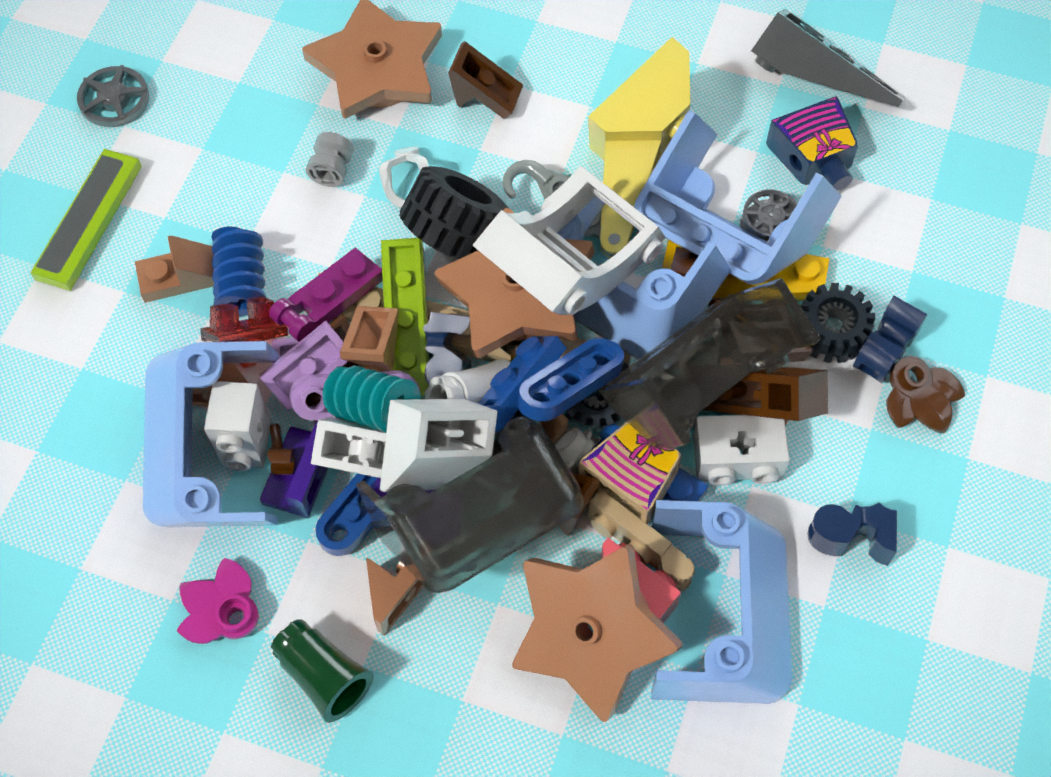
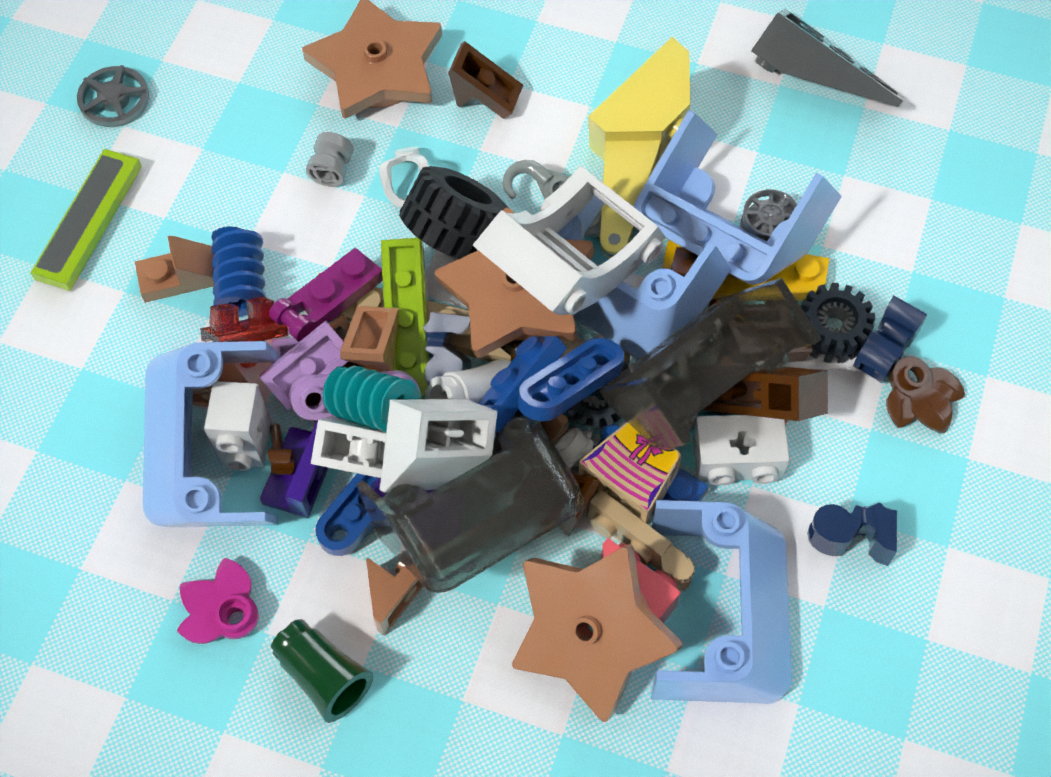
dark blue torso [766,96,858,191] -> none

